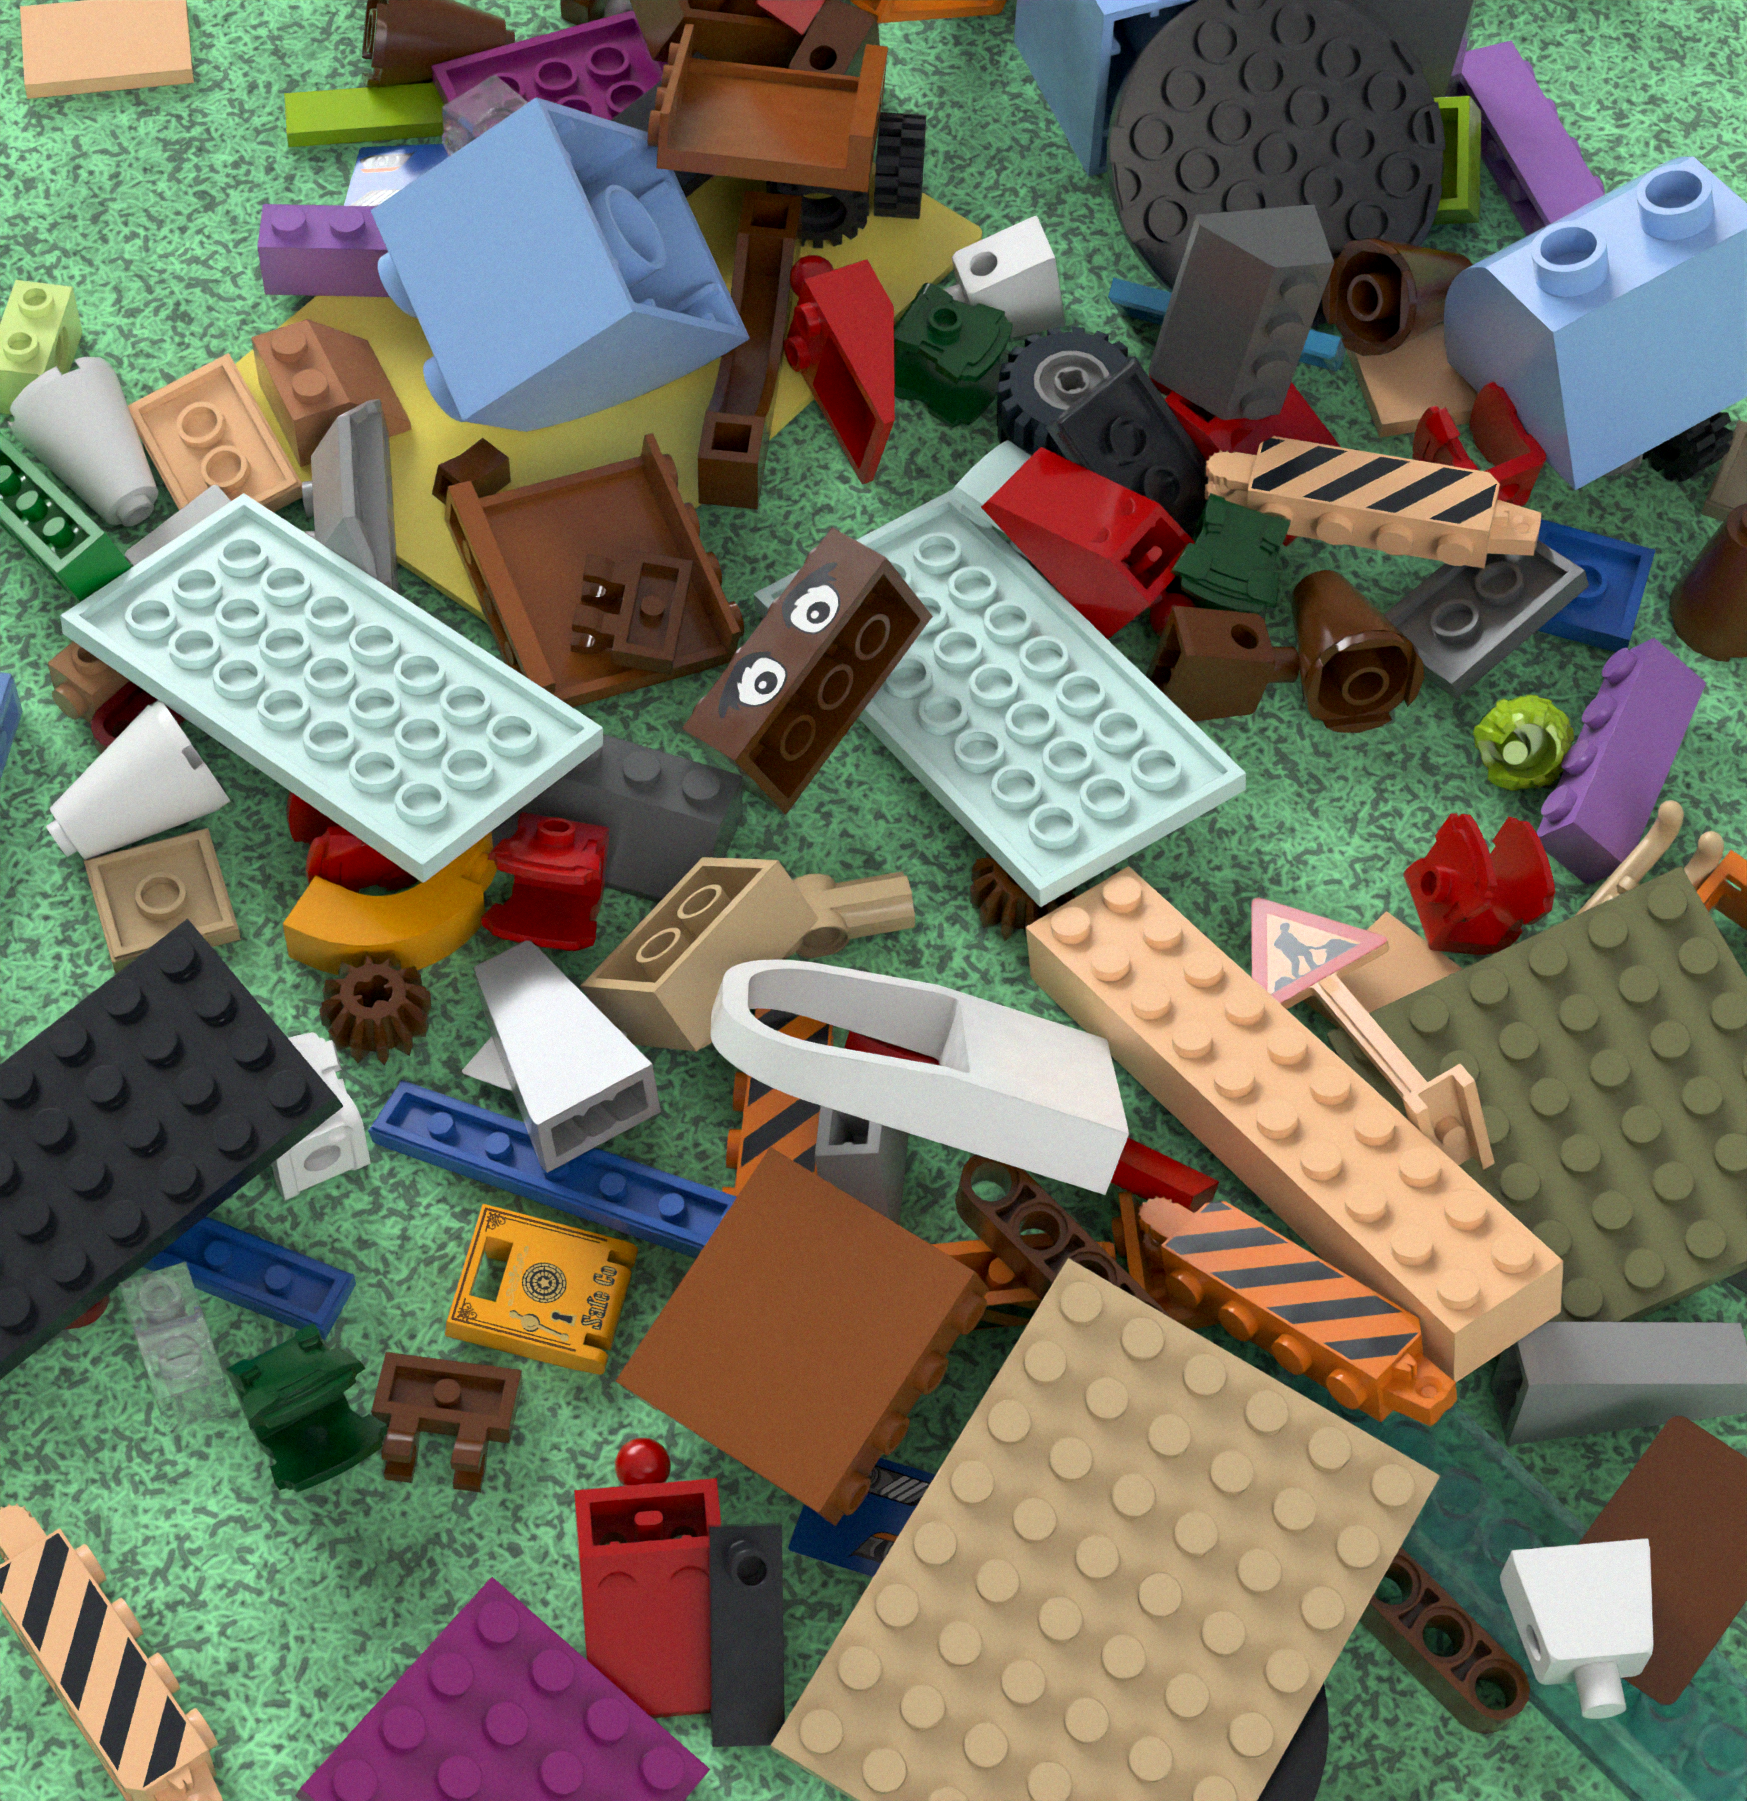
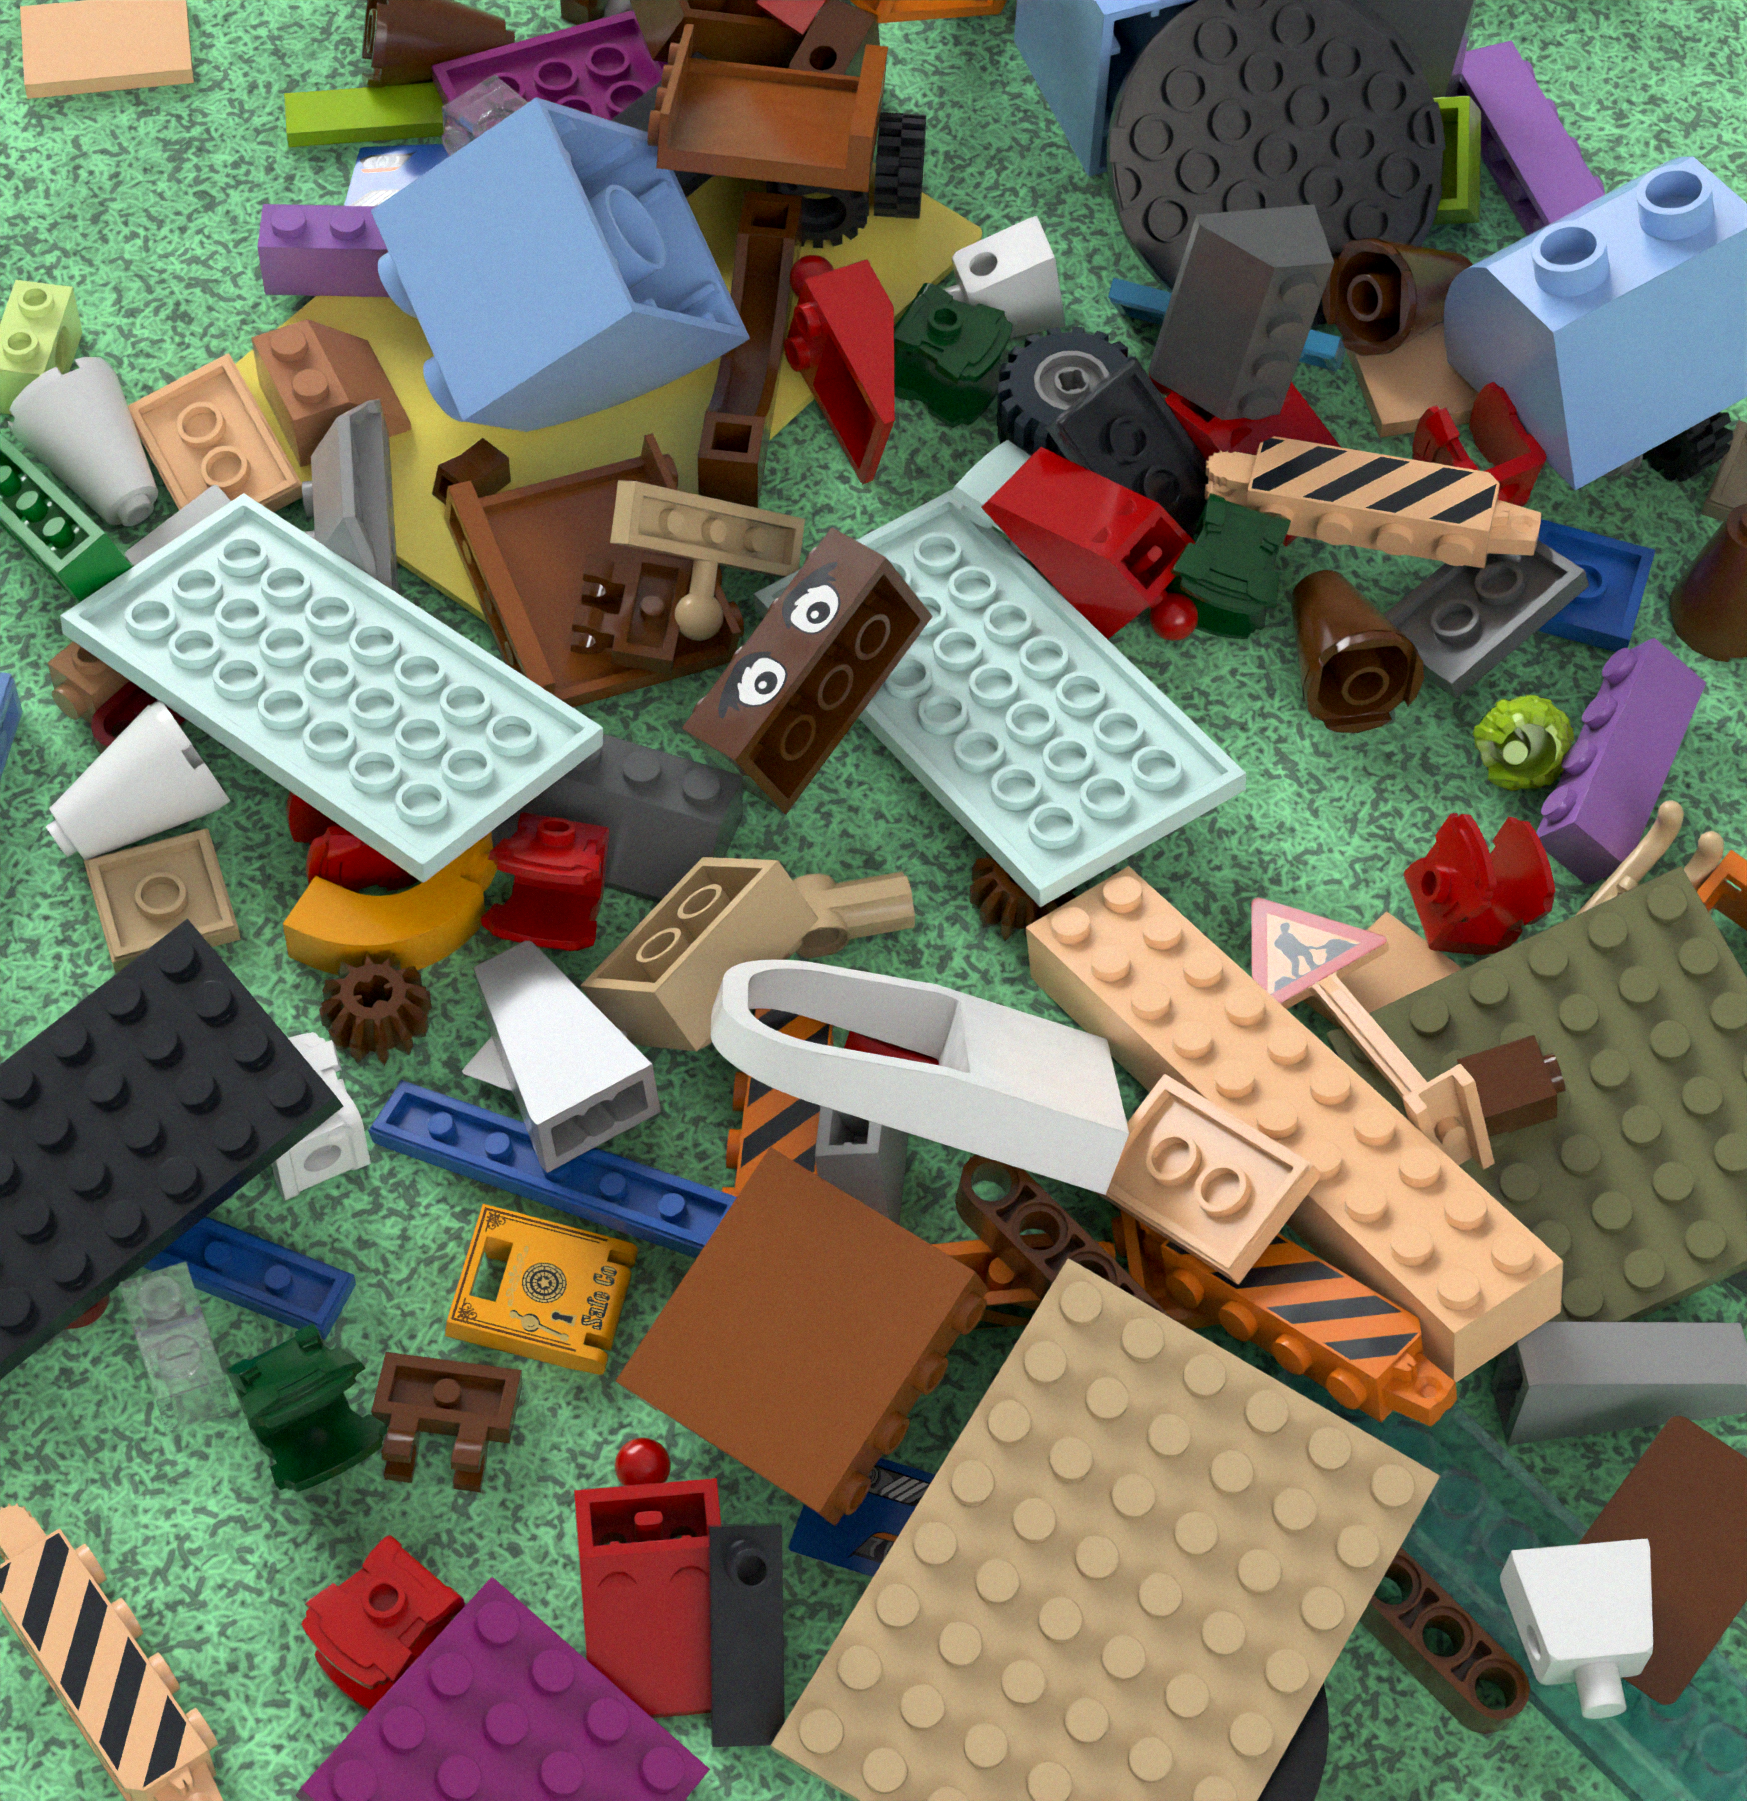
reddish brown torso [1145,606,1299,722] -> none
none -> red piece [301,1535,465,1712]
none -> tan plate [610,480,805,641]
none -> light nougat tile [1093,1074,1322,1285]
none -> reddish brown brick [1457,1035,1566,1137]

